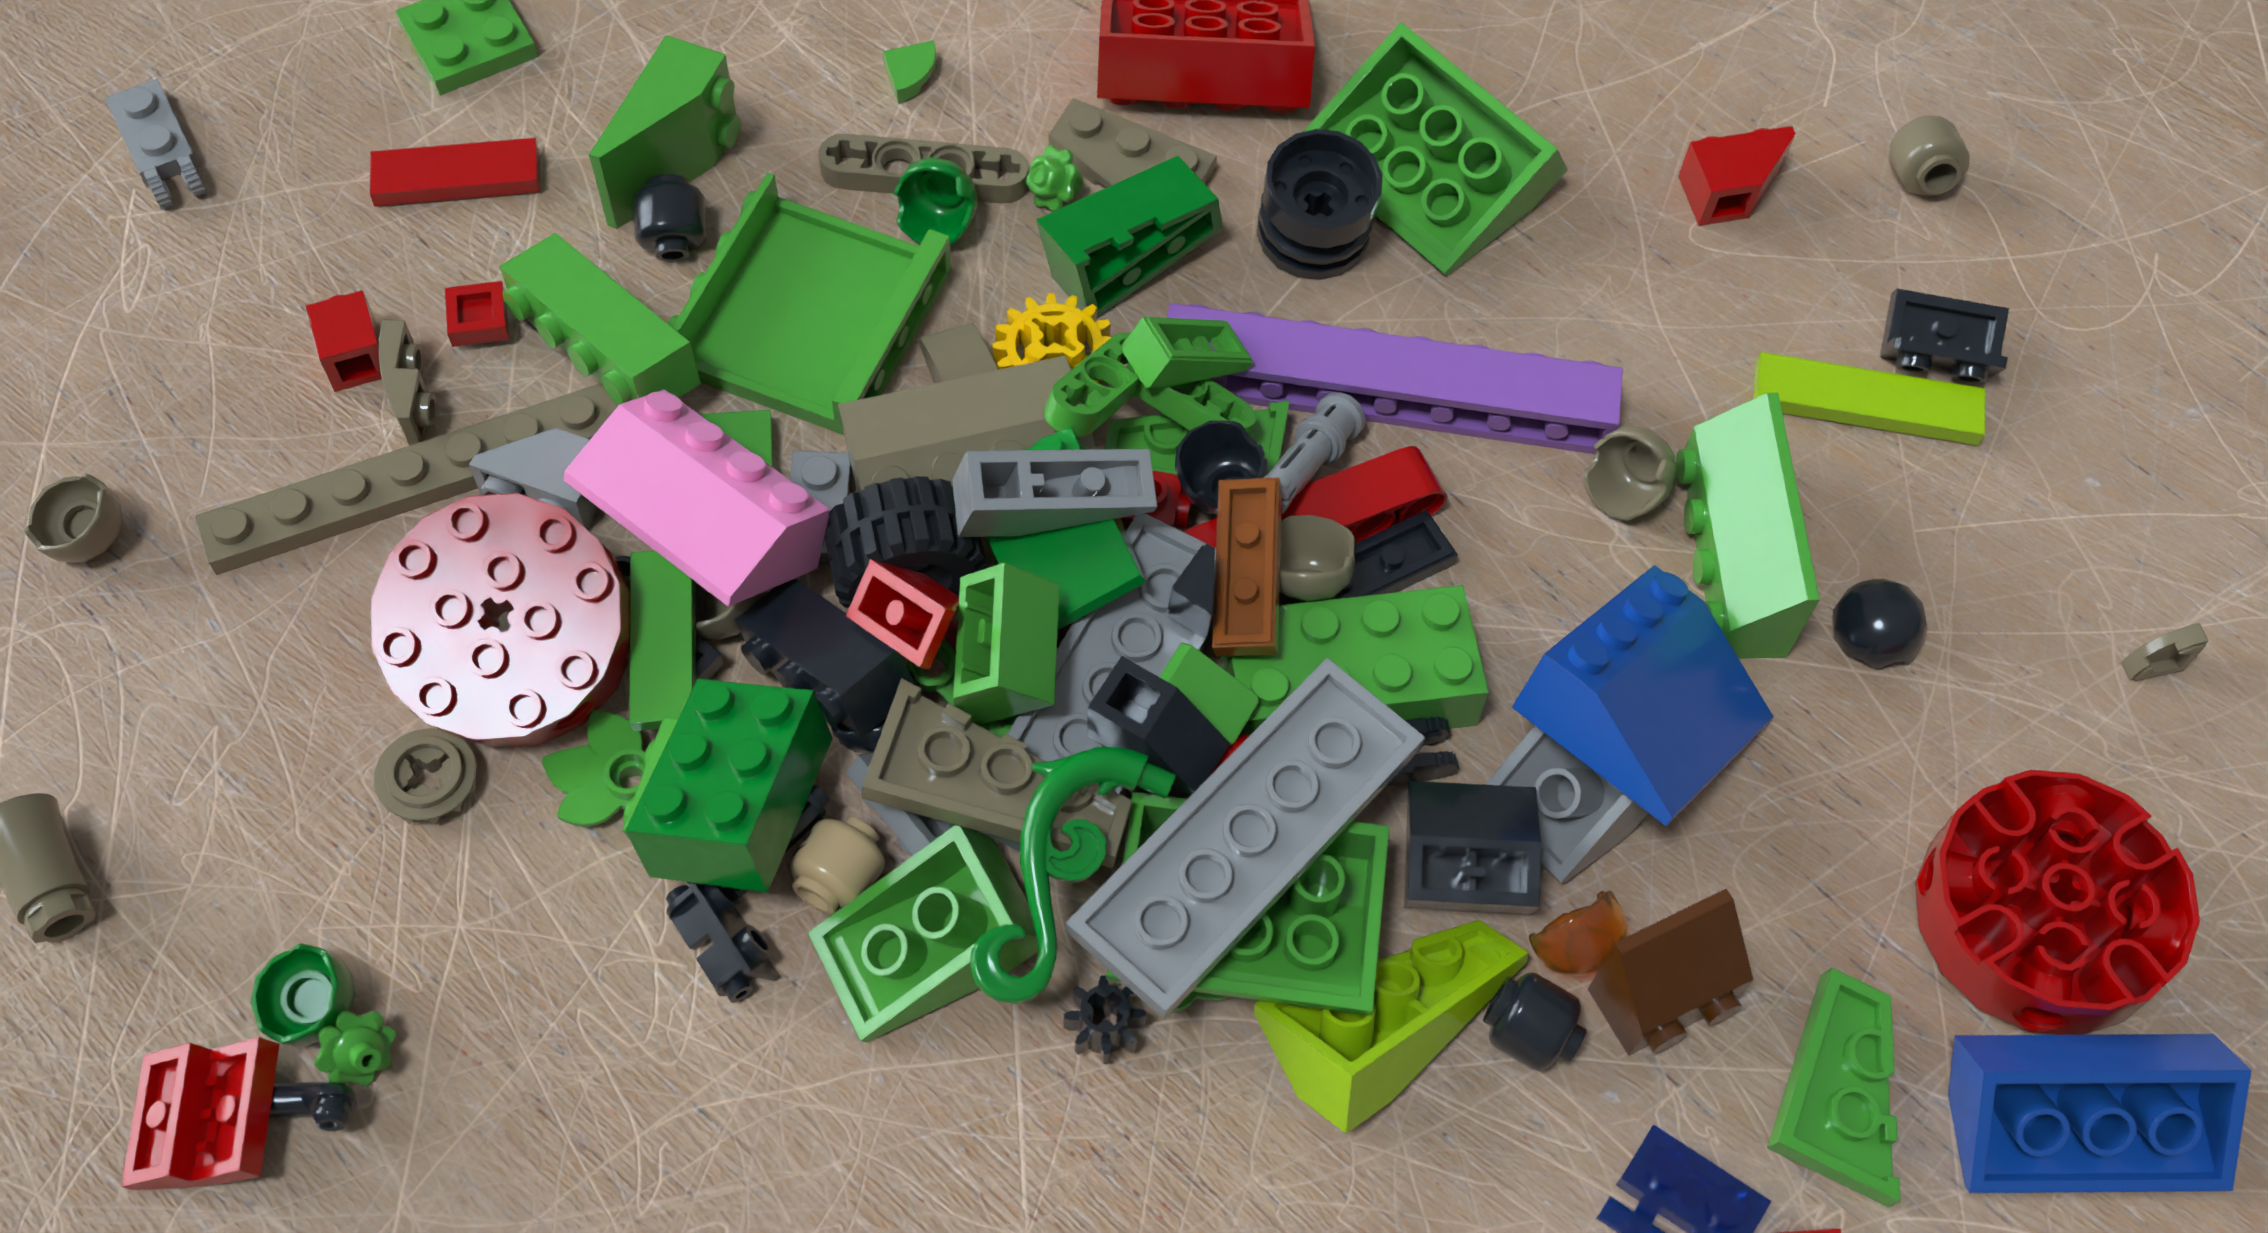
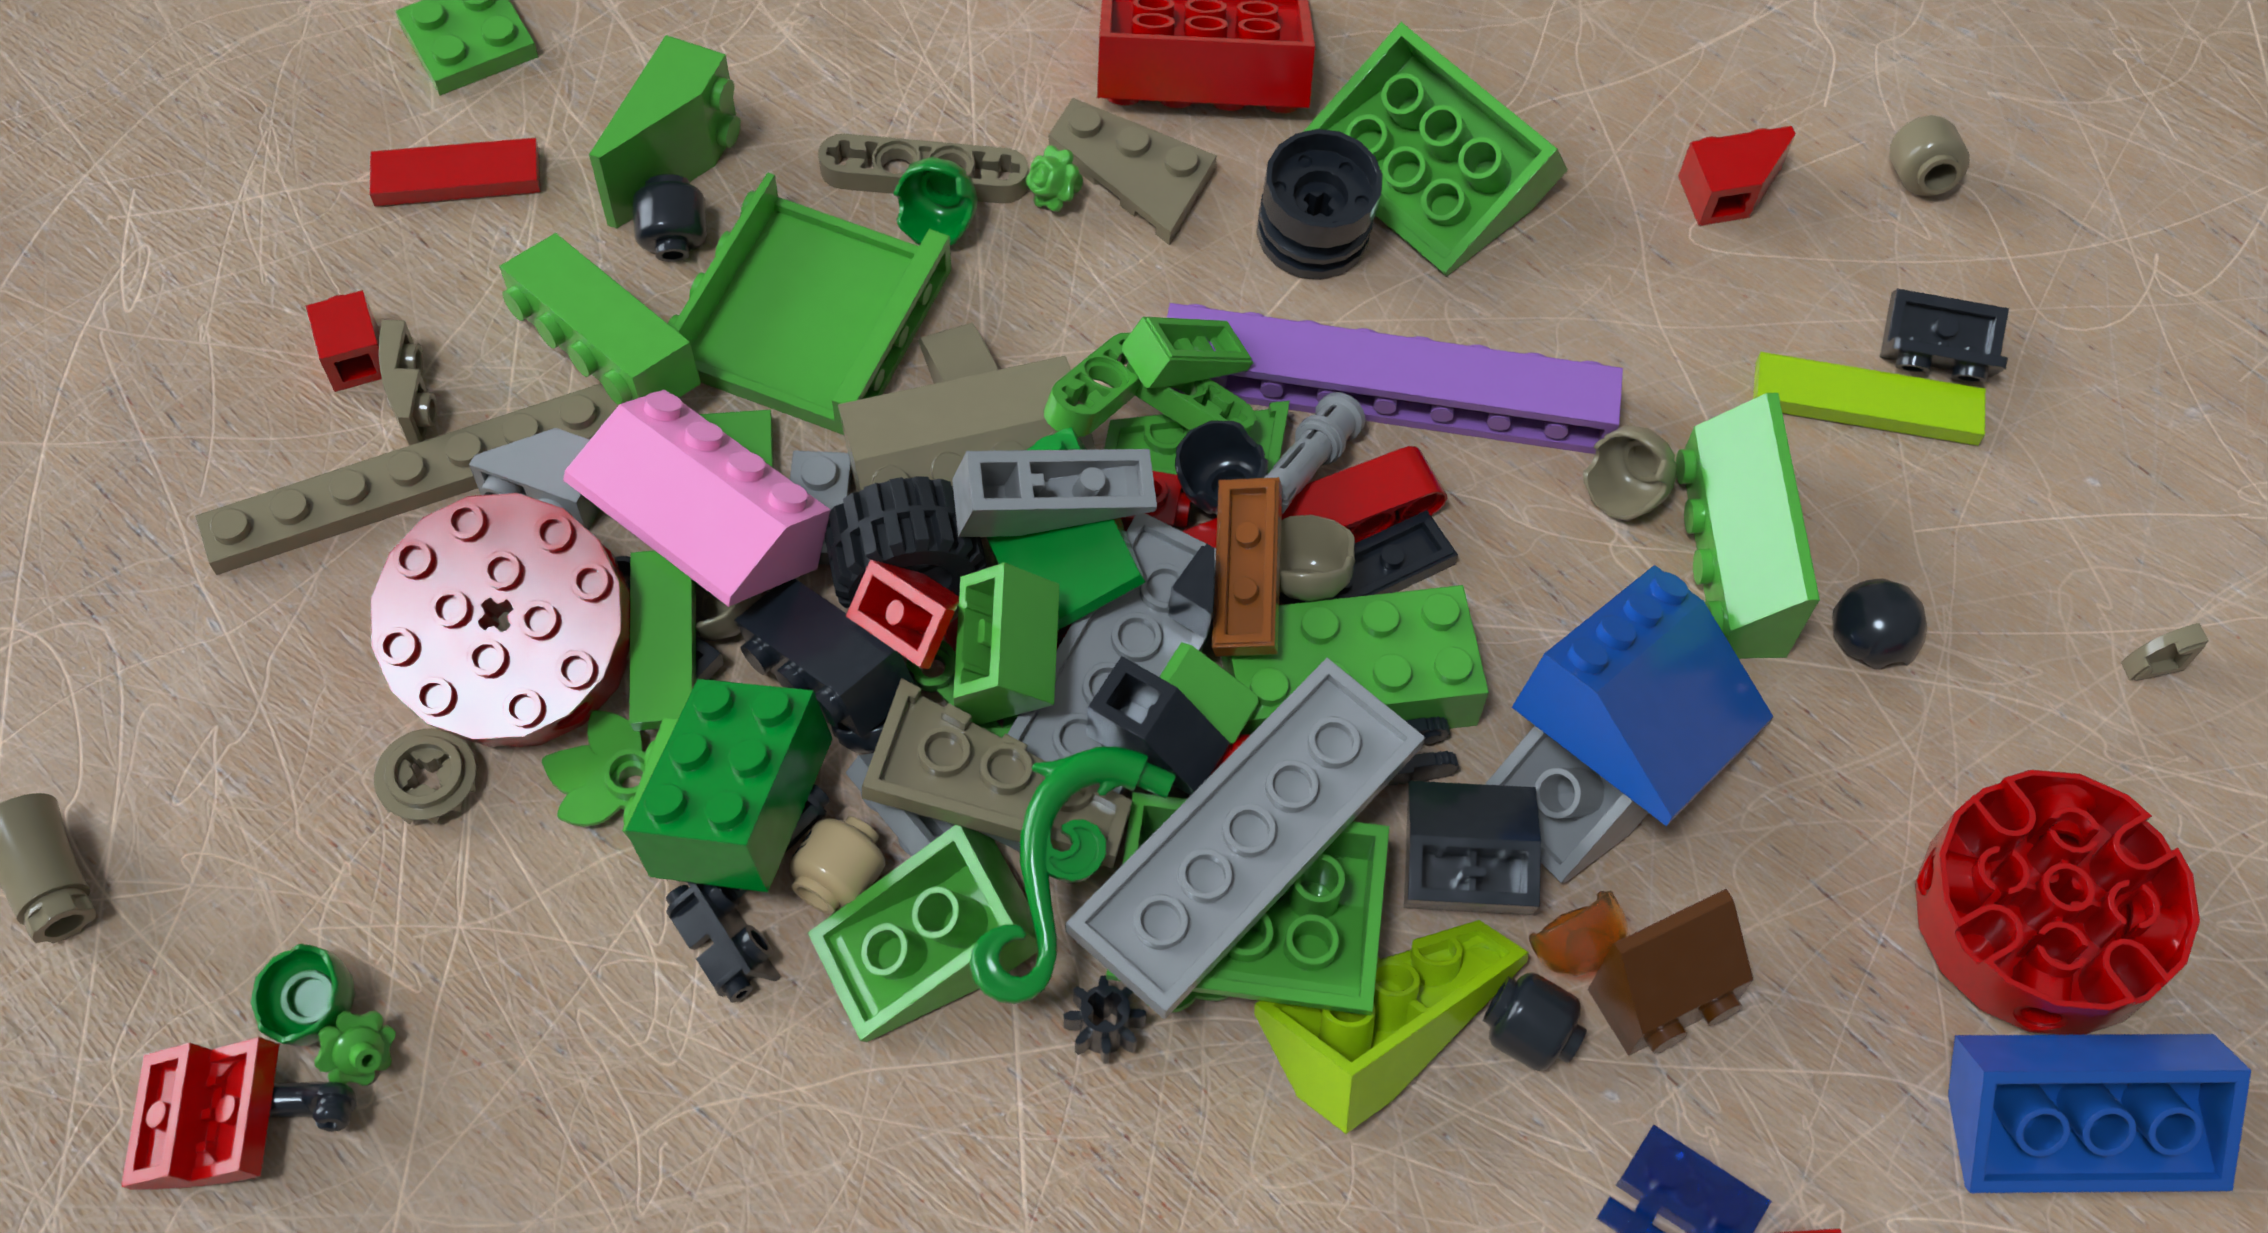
dark tan hair [24,474,123,563] -> none
light grey hinge [105,79,207,210] -> none
red plate [445,281,510,347] -> none
bright green tile [883,40,936,103] -> none
yellow gear [992,293,1112,385] -> none
green wedge [1036,155,1223,318] -> none
bright green wing [1767,968,1900,1207] -> none

